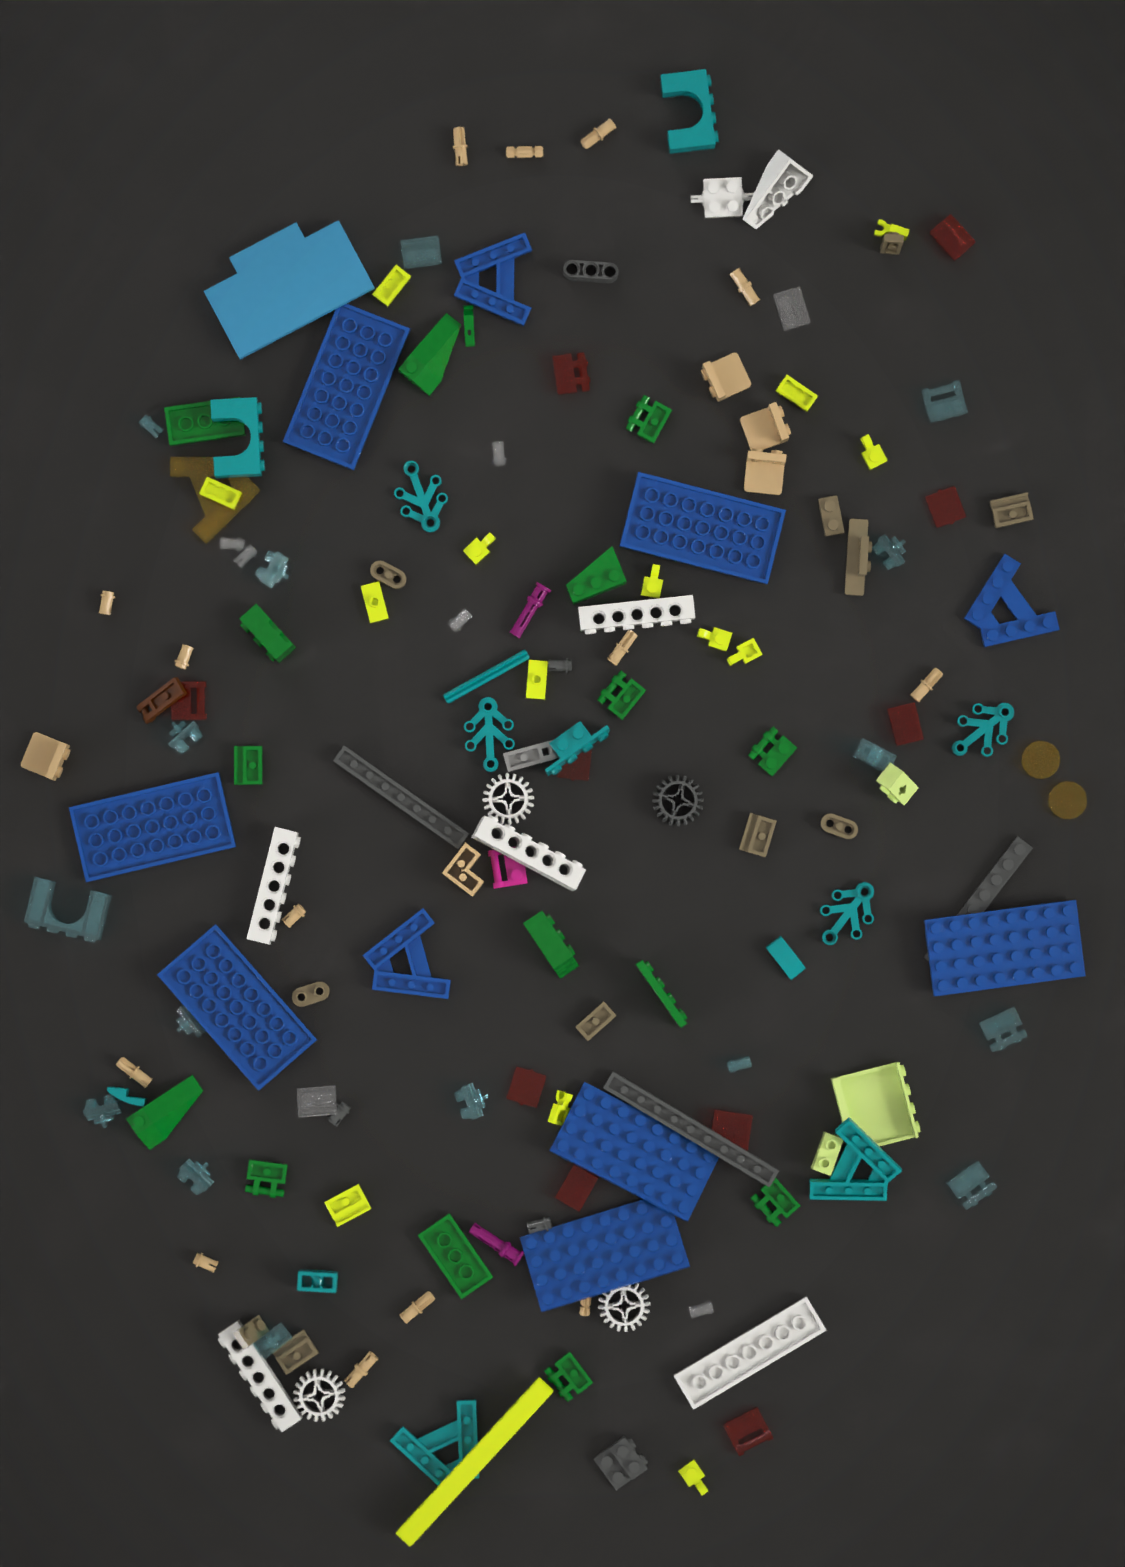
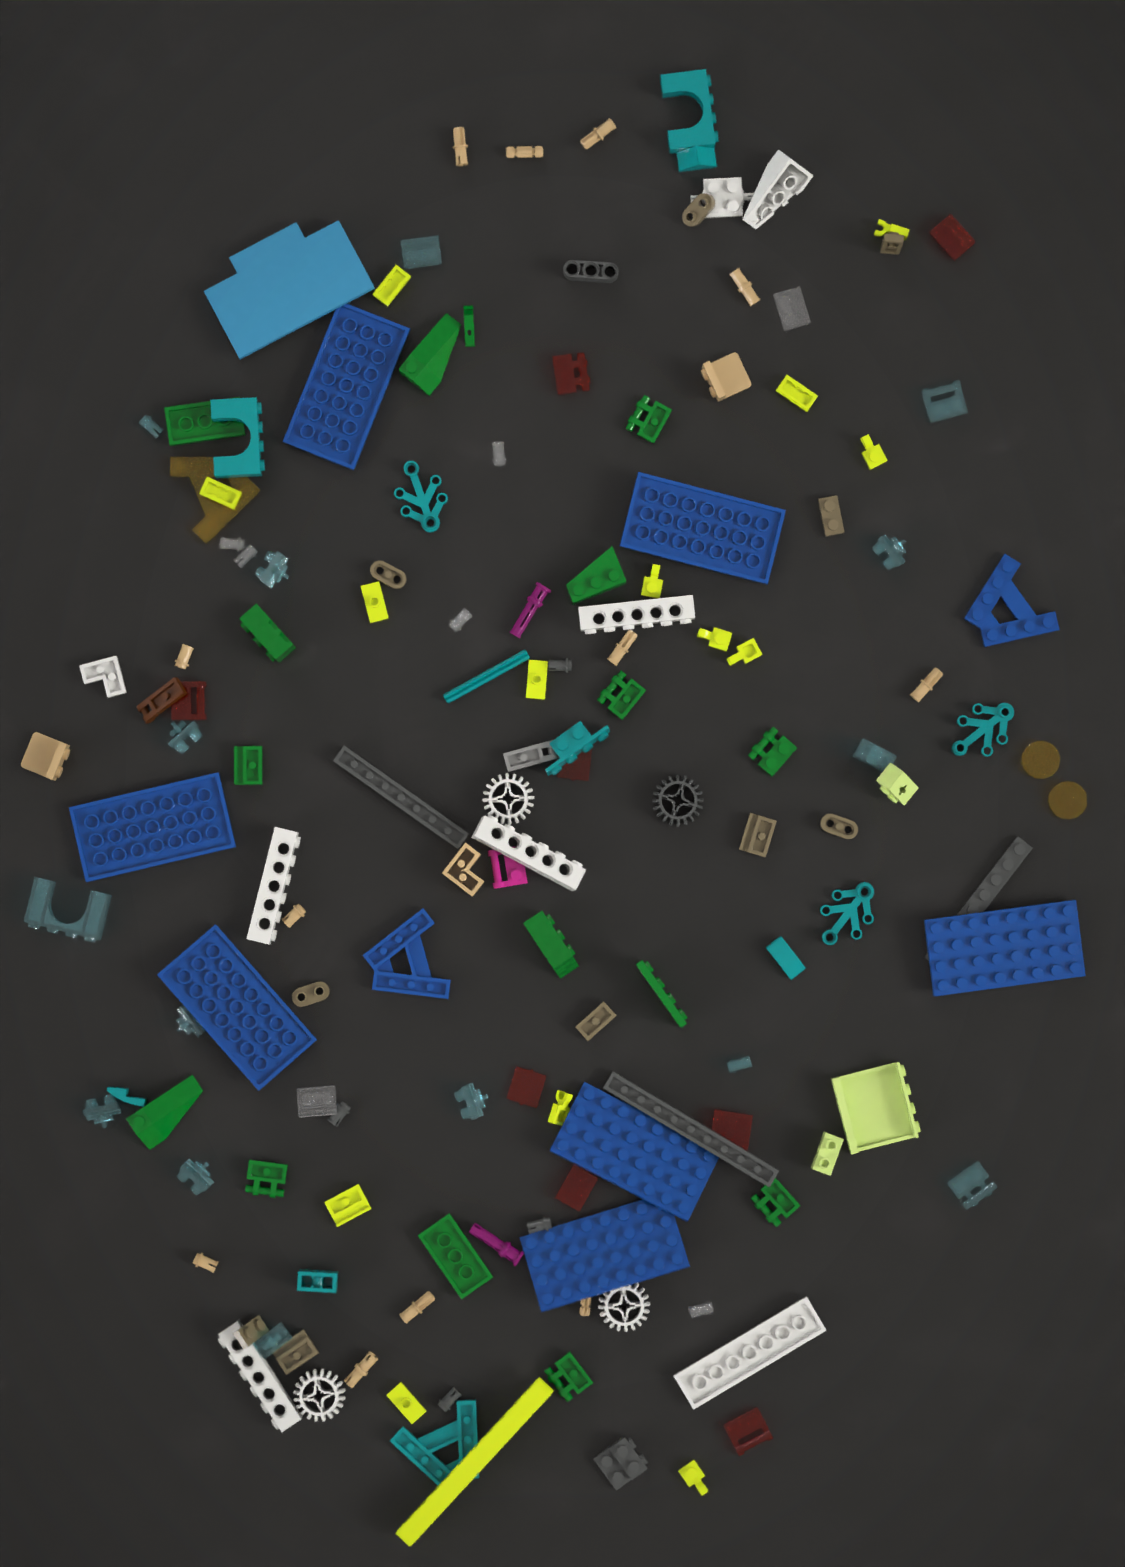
tan pin [99,591,115,615] -> none
tan axle [116,1057,153,1088] -> none
blue plate [454,232,532,326] -> none
neon yellow plate [463,533,496,565] -> none
teal plant [464,697,515,772] -> none
tan bracket [740,402,791,451] -> none
tan bracket [744,448,787,495] -> none
teal plate [809,1117,902,1201] -> none
dark tan bracket [845,519,872,596] -> none
clear red plate [887,702,924,746] -> none
clear red piece [925,486,966,528] -> none
clear light blue plate [979,1007,1027,1052] -> none
dark tan plate [990,492,1034,528] -> none
none -> white plate [79,656,127,698]
none -> neon yellow plate [386,1382,427,1424]
none -> dark grey pin [438,1387,462,1412]
none -> teal slope [677,146,717,172]
none -> dark tan plate [682,193,715,226]

